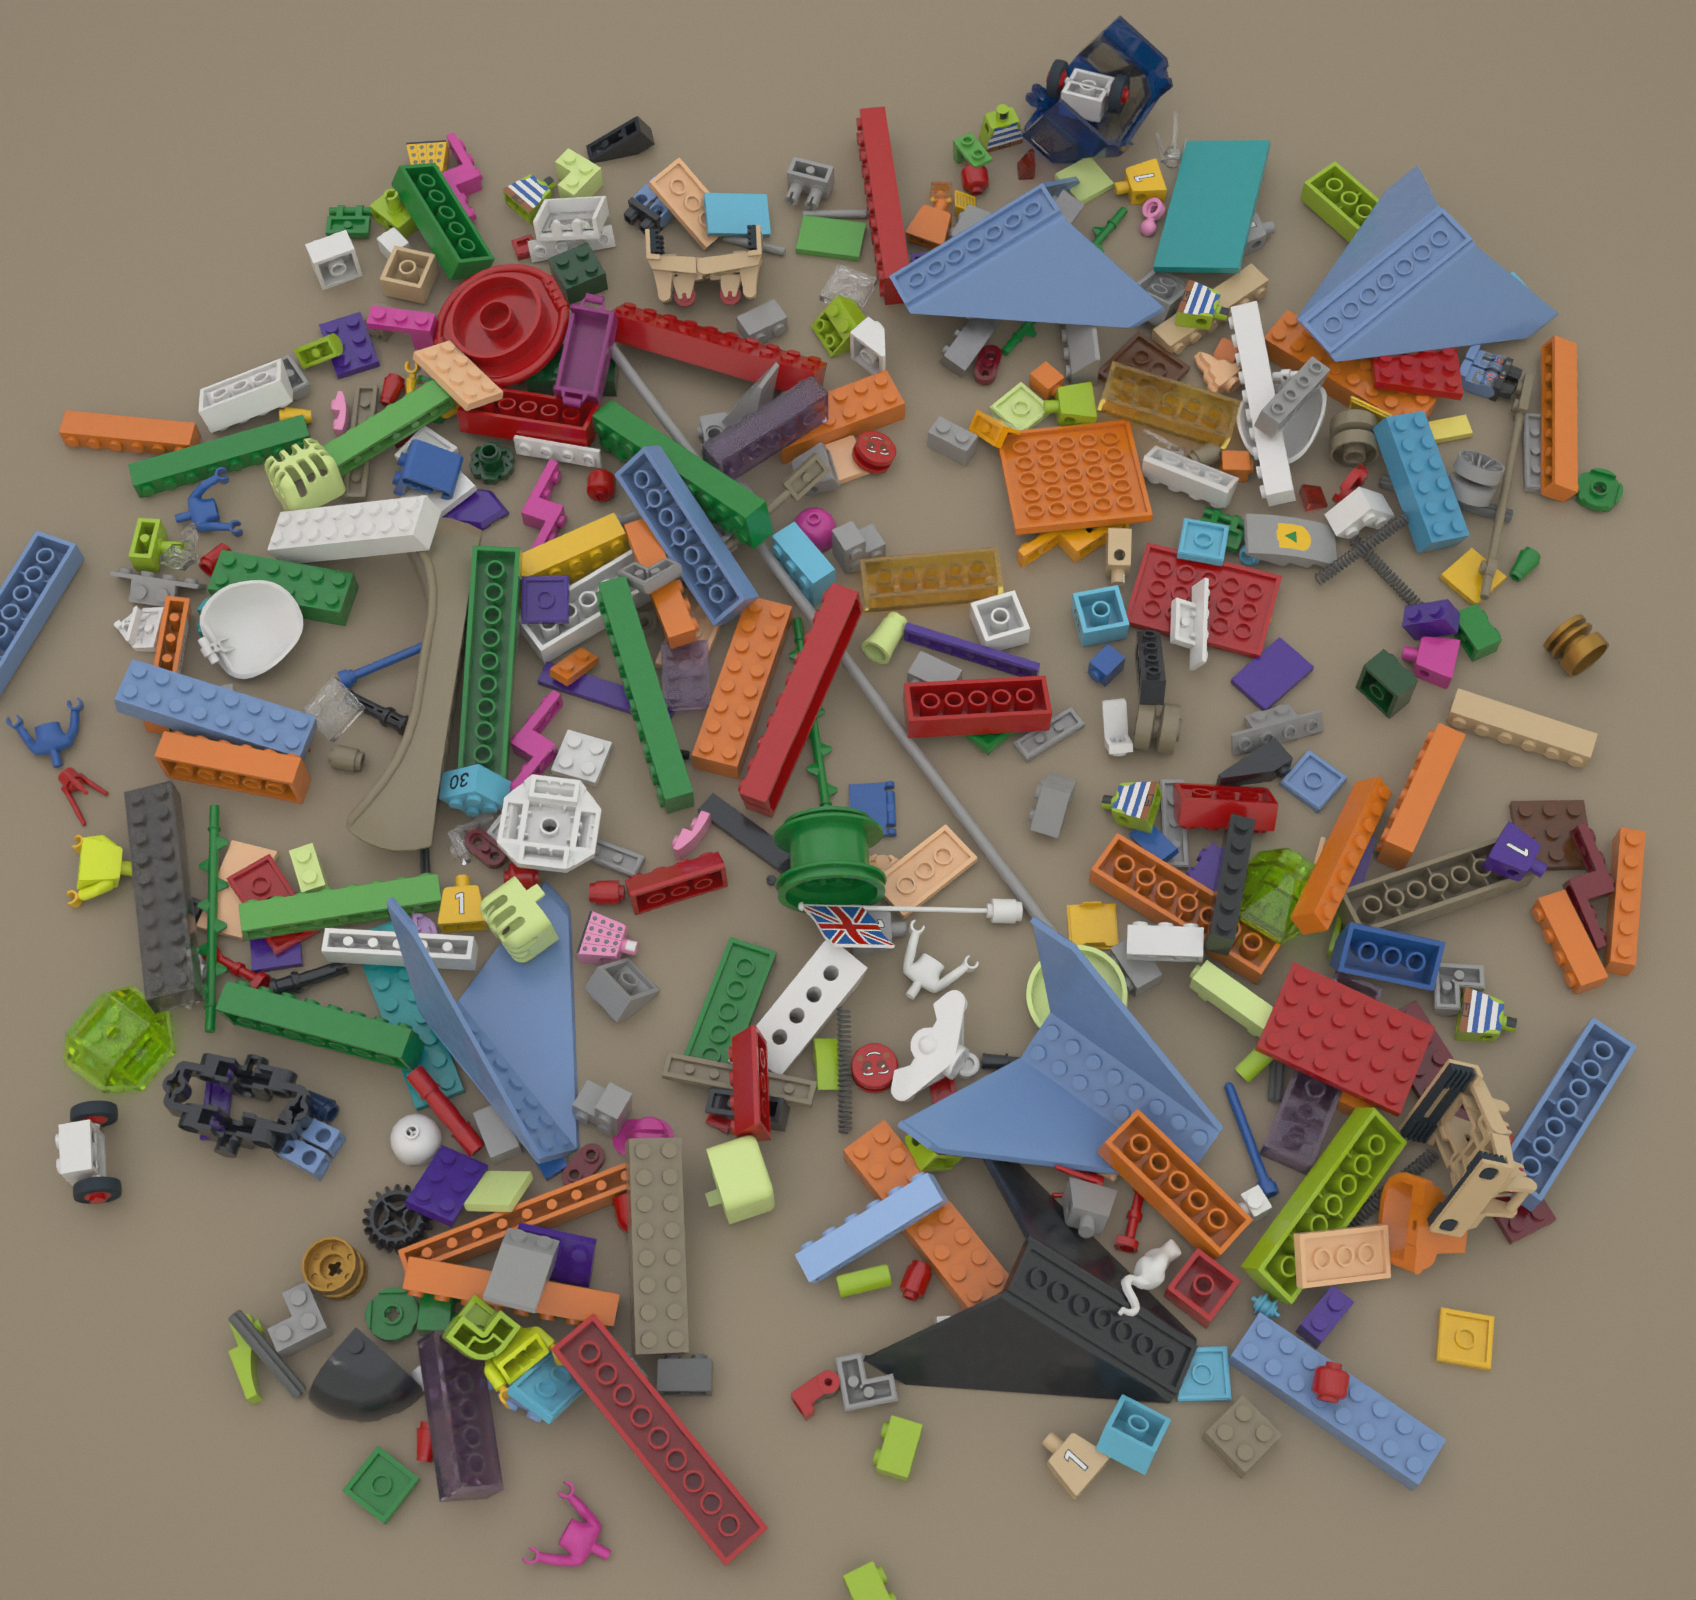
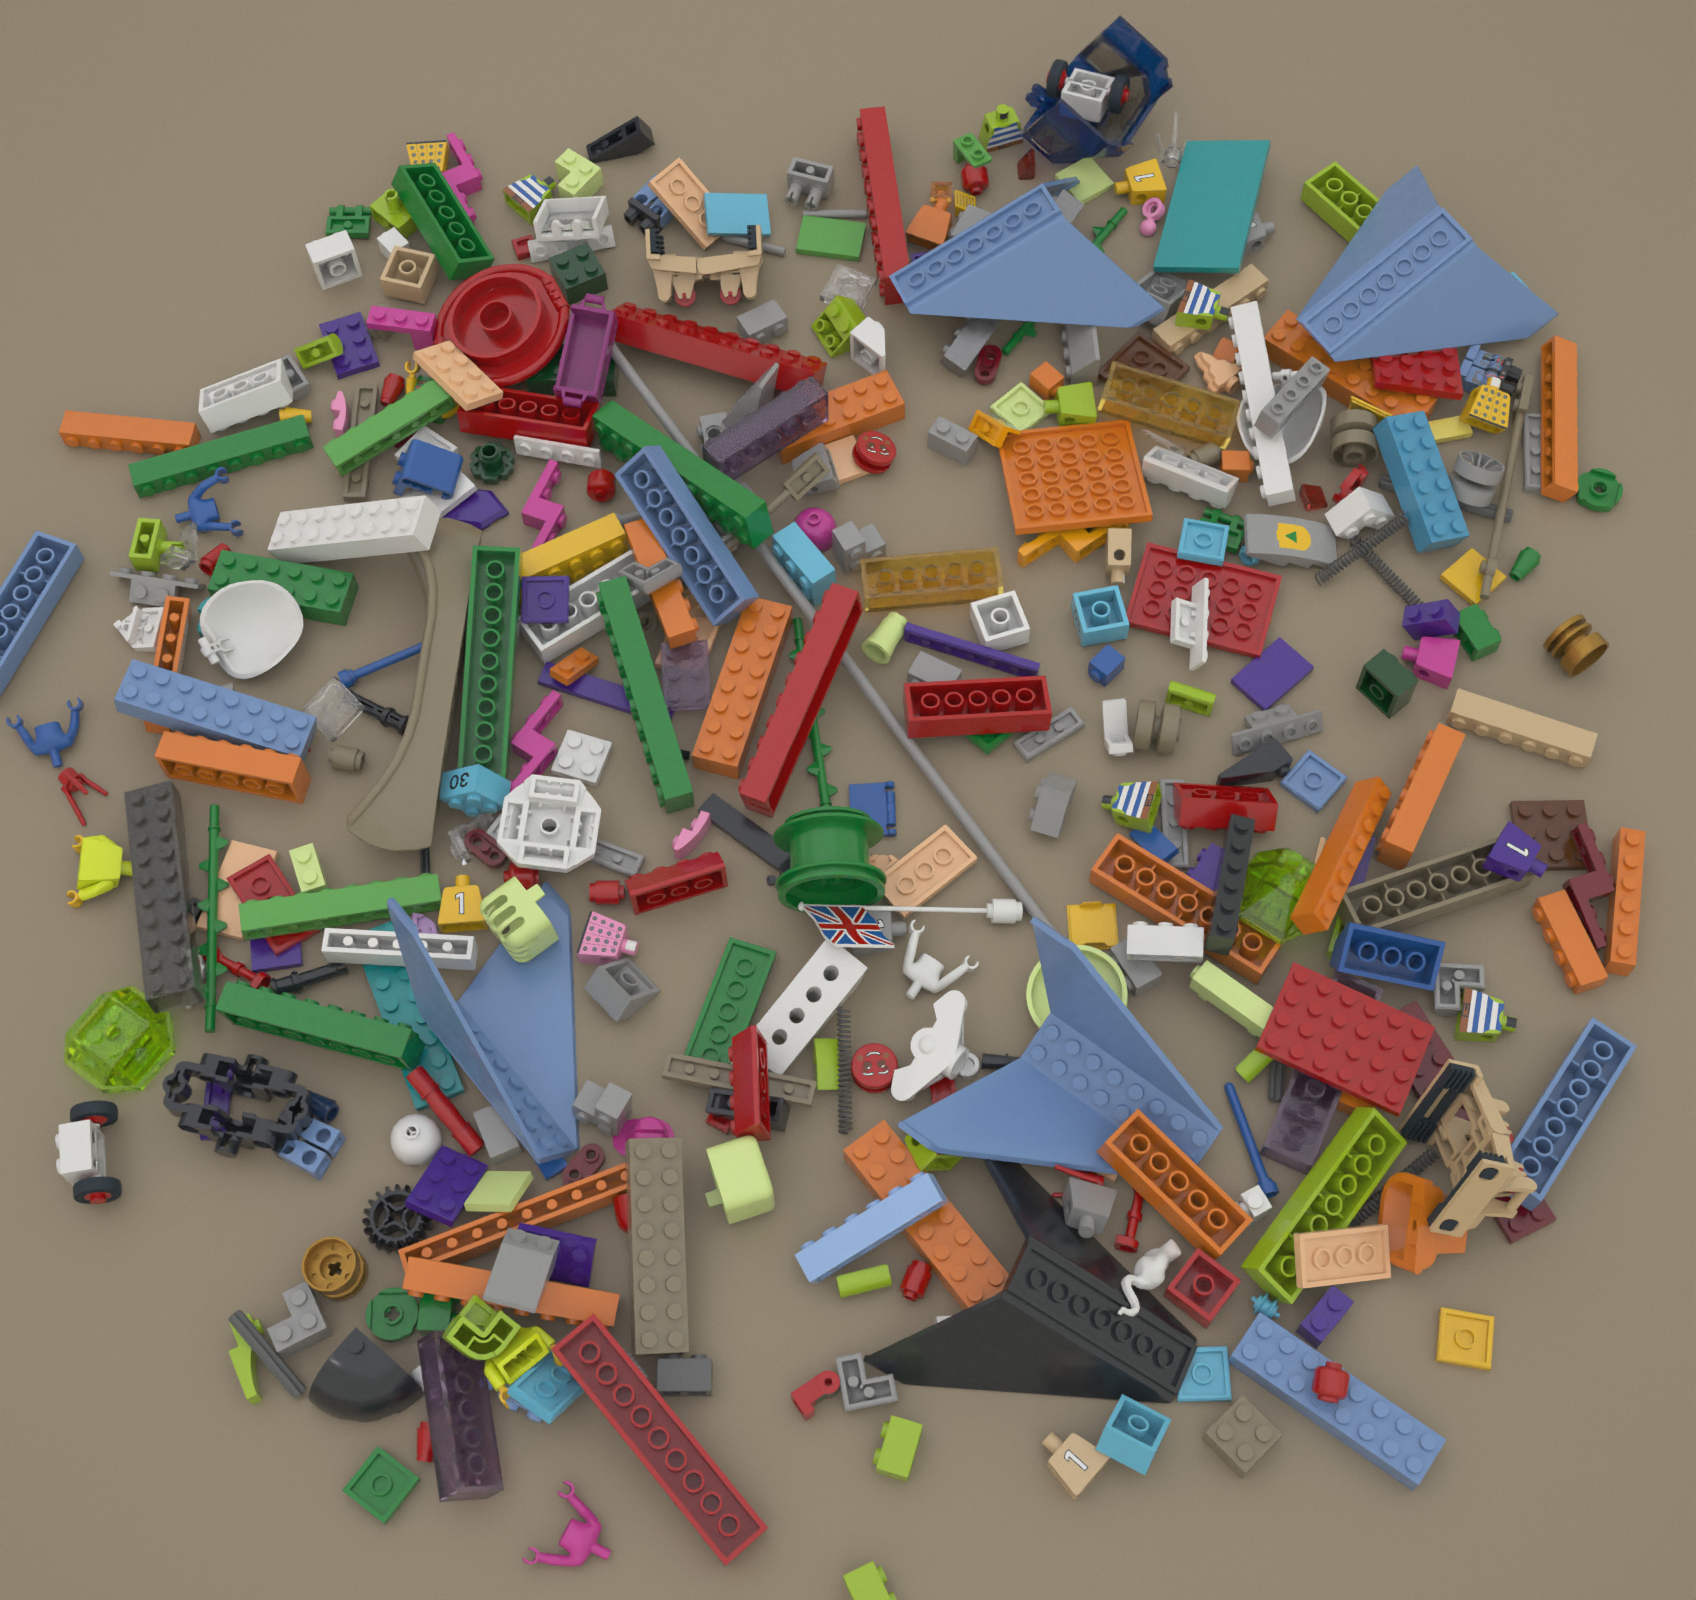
yellowish green piece [264,438,346,511] -> none
black brick [1135,630,1166,705] -> none
none -> lime brick [1165,680,1217,717]
none -> yellow torso [1459,377,1510,435]

